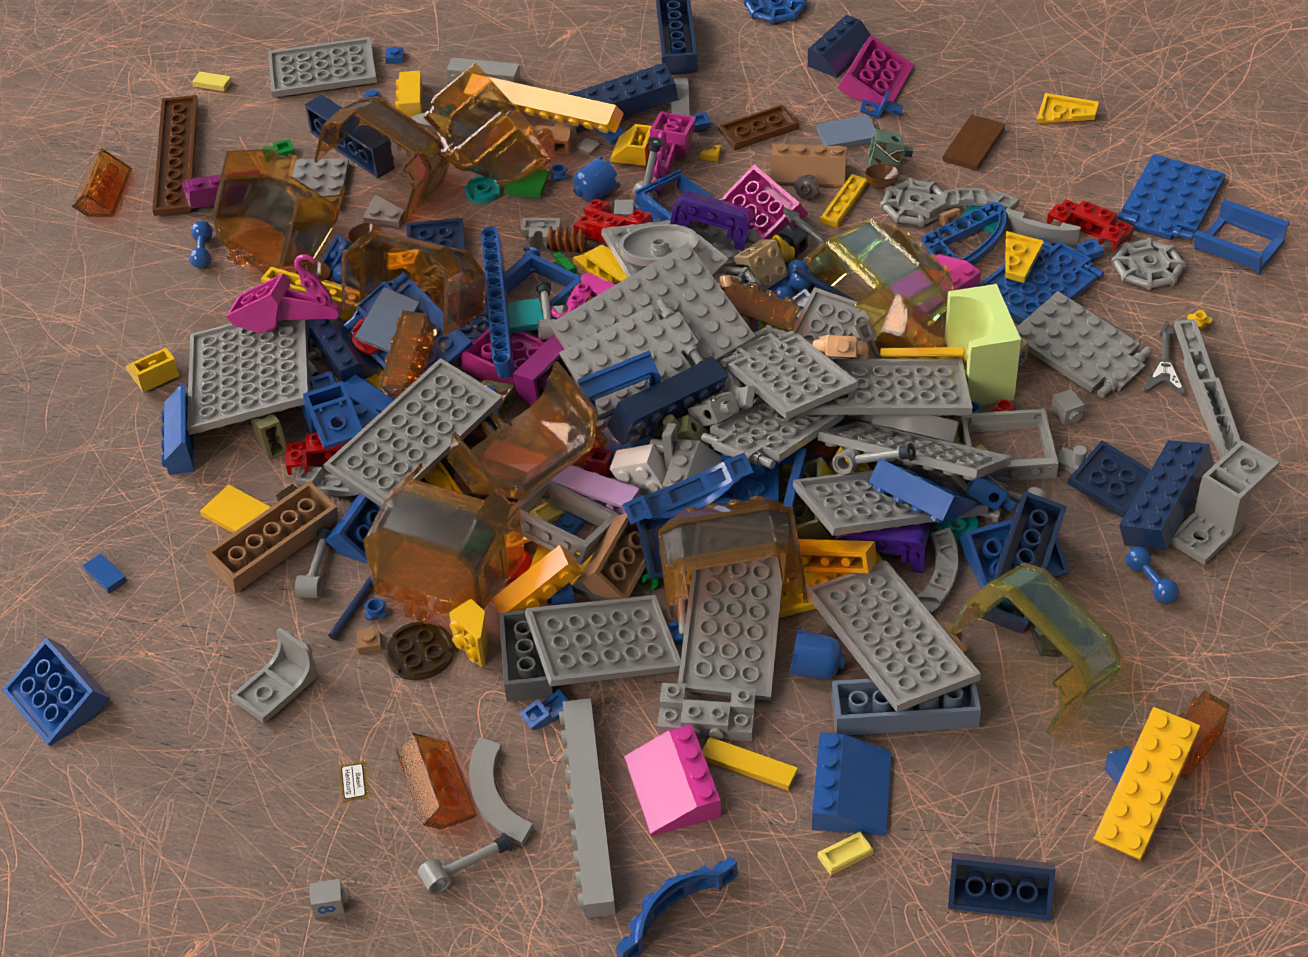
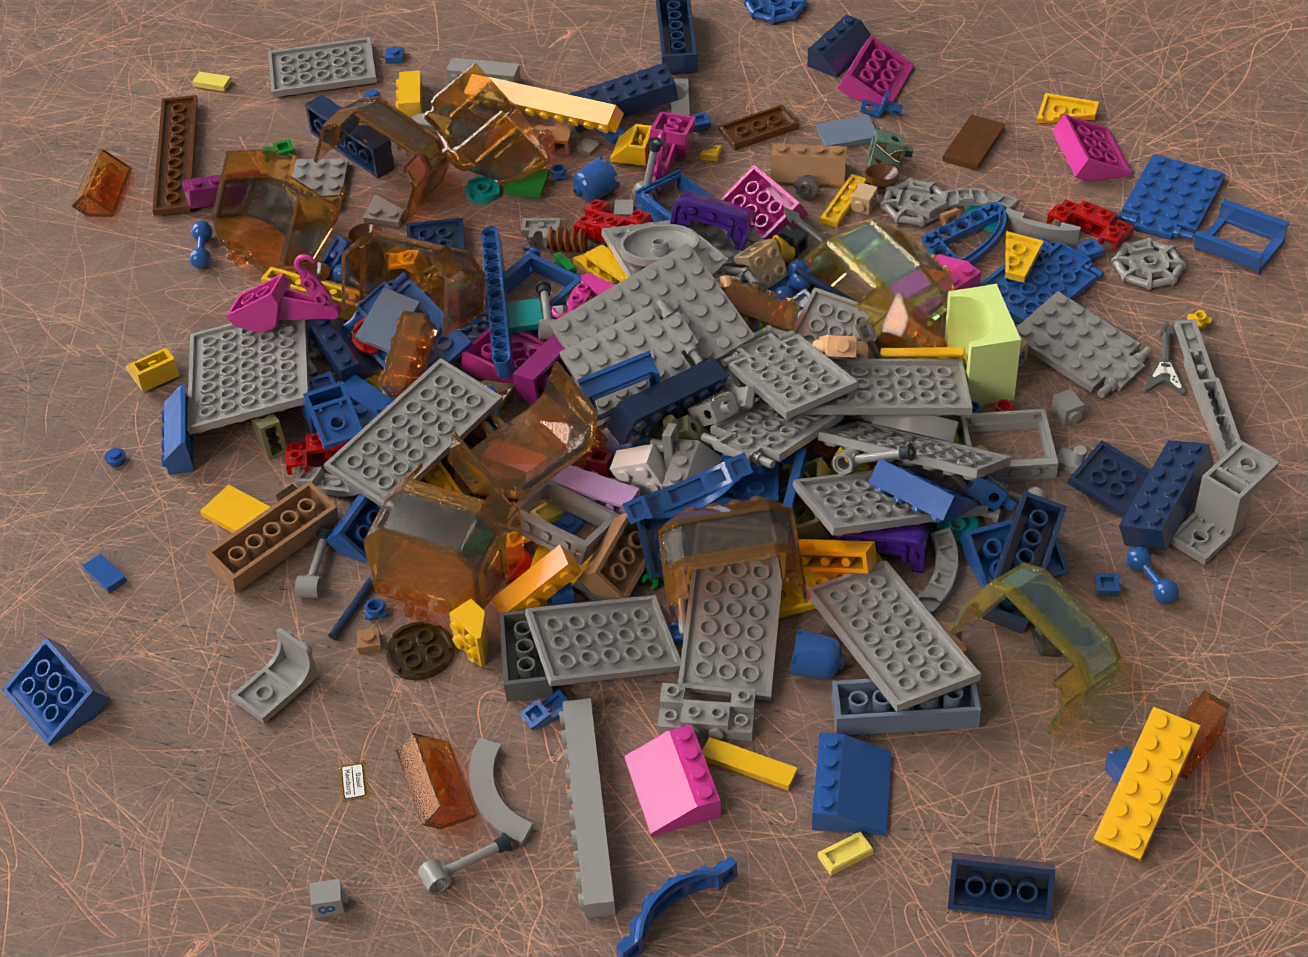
none -> blue plate [104,448,126,467]
none -> tan brick [851,183,878,215]
none -> dark pink slope [1052,114,1133,181]
none -> blue plate [1094,573,1121,597]

